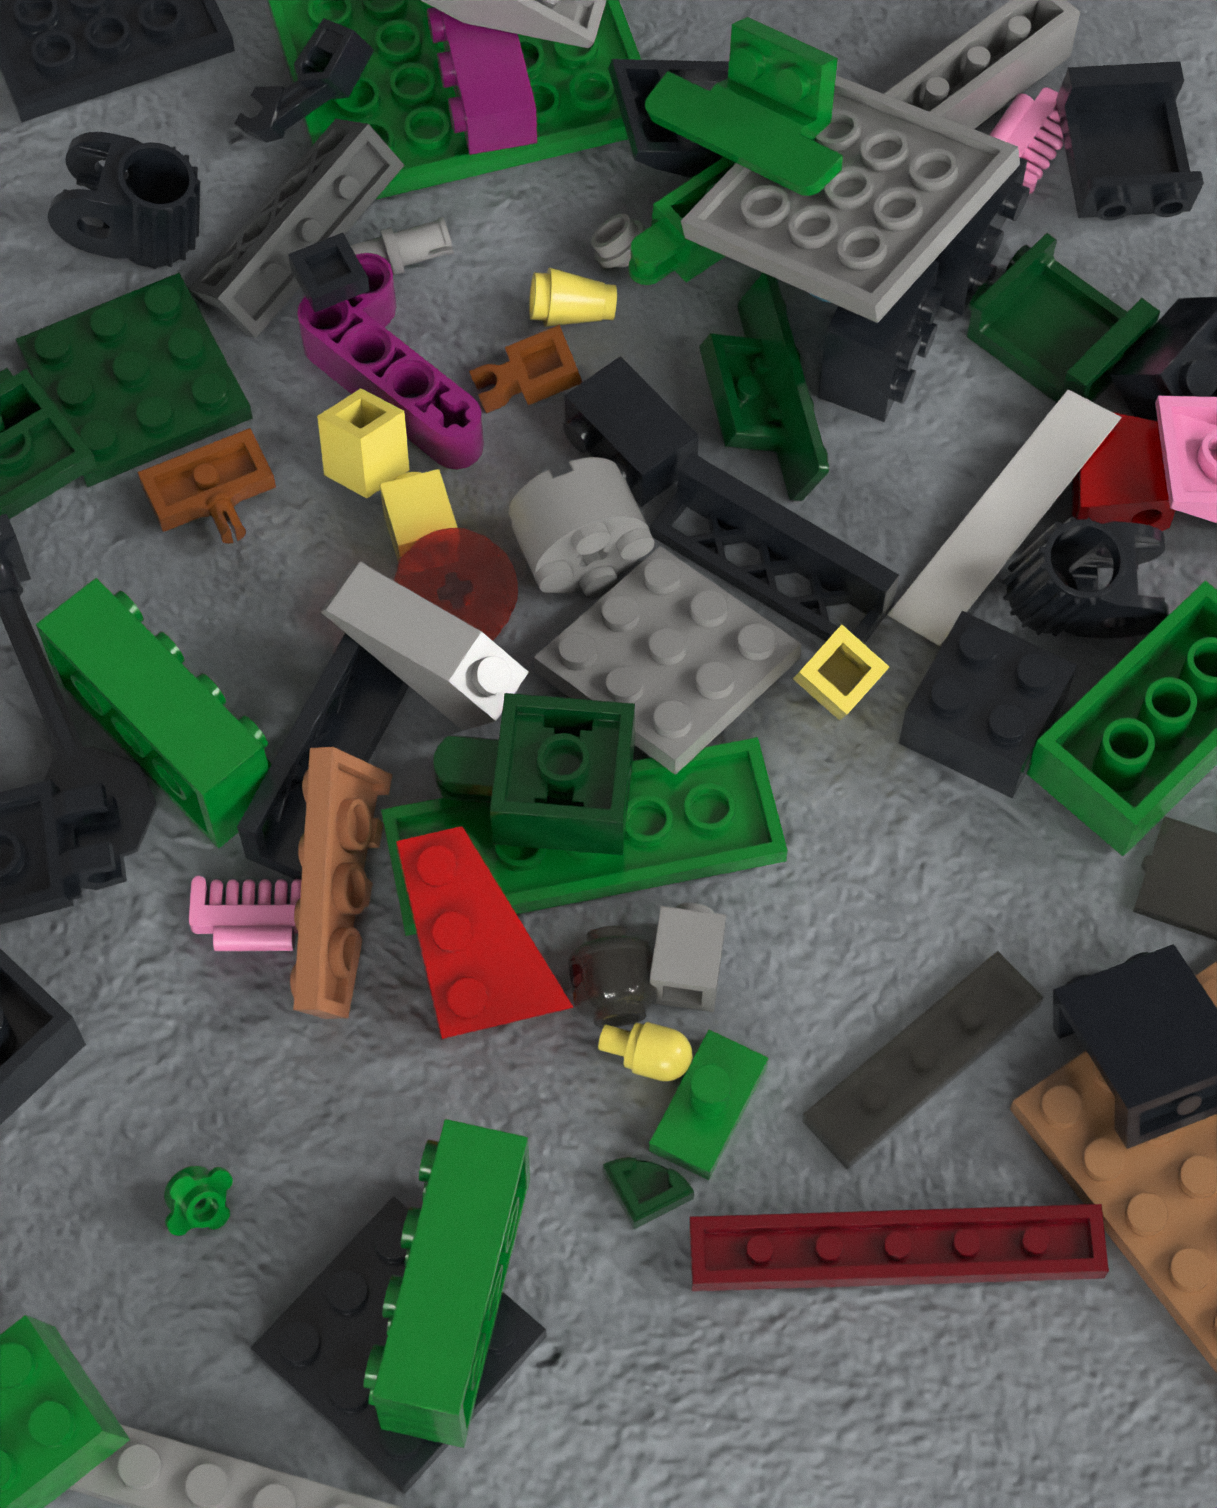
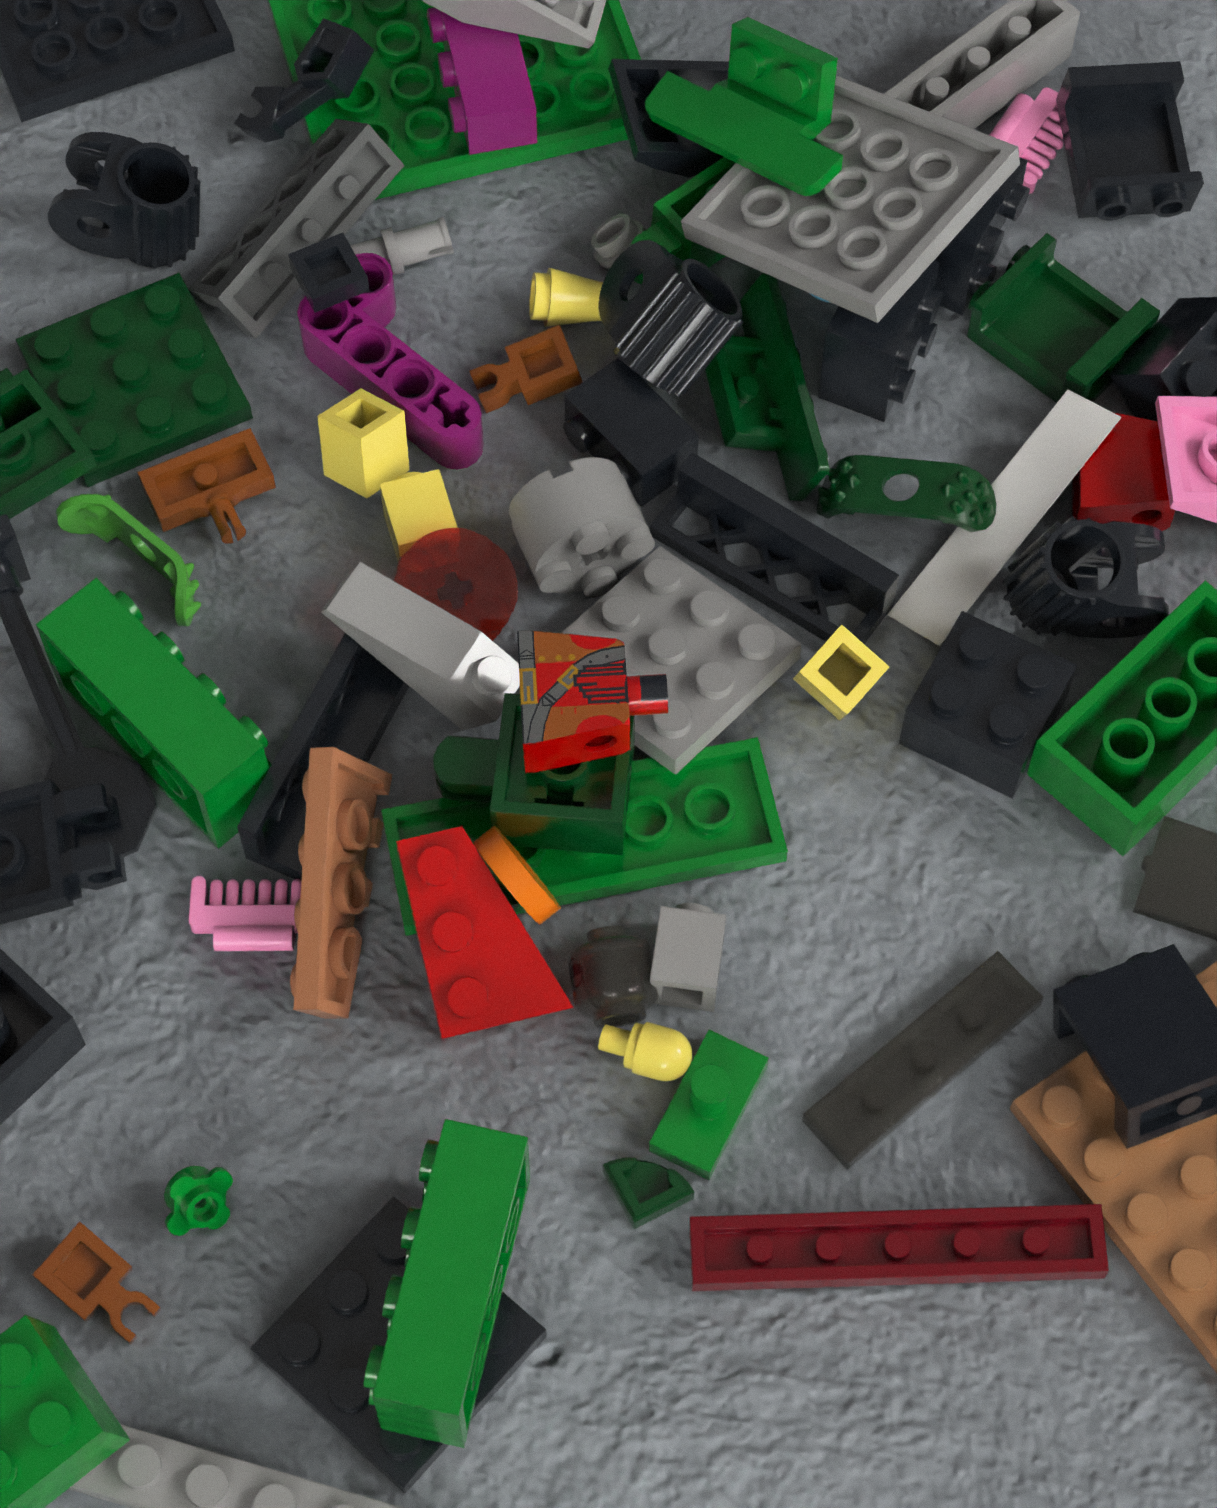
none -> dark orange plate [32,1221,161,1345]
none -> bright green piece [56,494,201,627]
none -> orange piece [473,826,561,925]
none -> torso [517,630,668,773]
none -> black piece [598,240,744,397]
none -> dark green piece [817,455,997,532]

